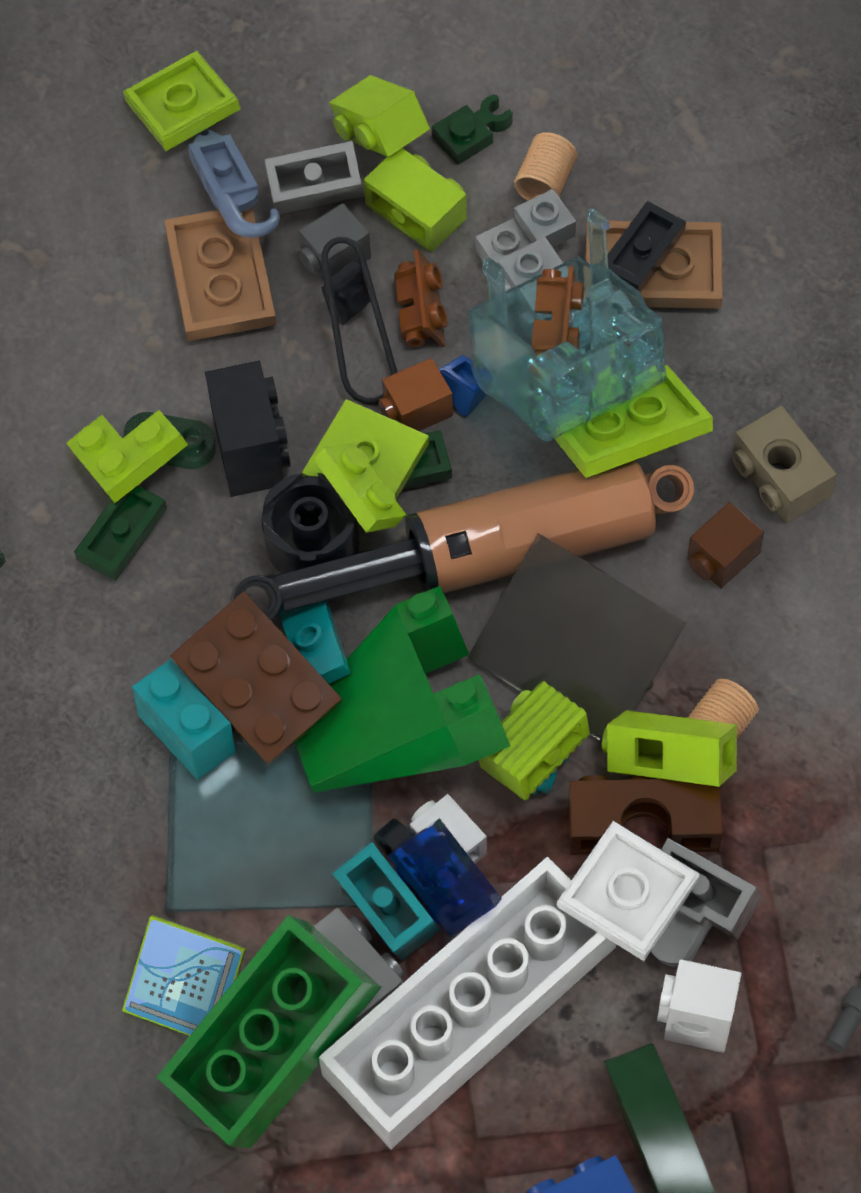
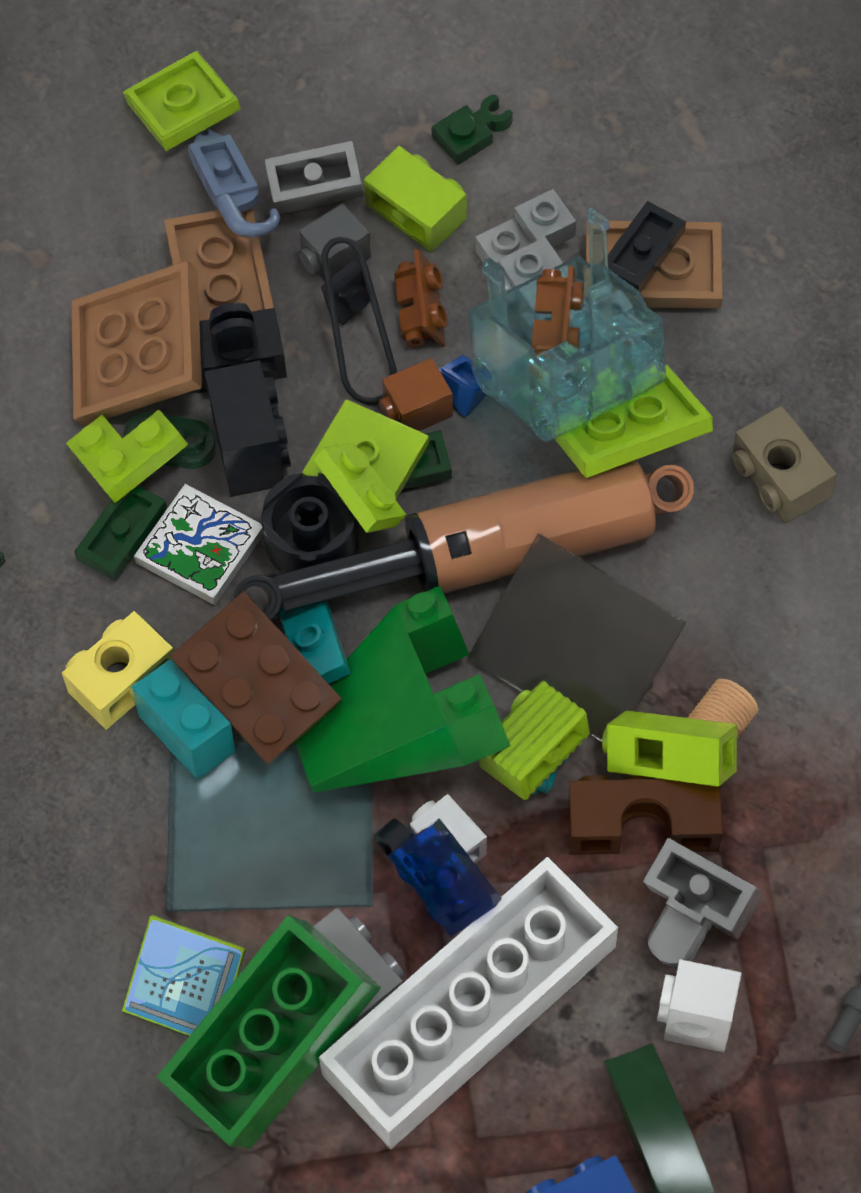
lime brick [329,75,430,157] -> none
teal brick [332,842,441,961] -> none
light nougat piece [514,132,577,201] -> none
white tile [557,821,700,961] -> none
reddish brown brick [687,502,764,589] -> none
none -> light yellow brick [62,611,174,730]
none -> medium nougat plate [71,260,202,426]
none -> tile [134,484,264,605]
none -> black brick [197,302,287,393]

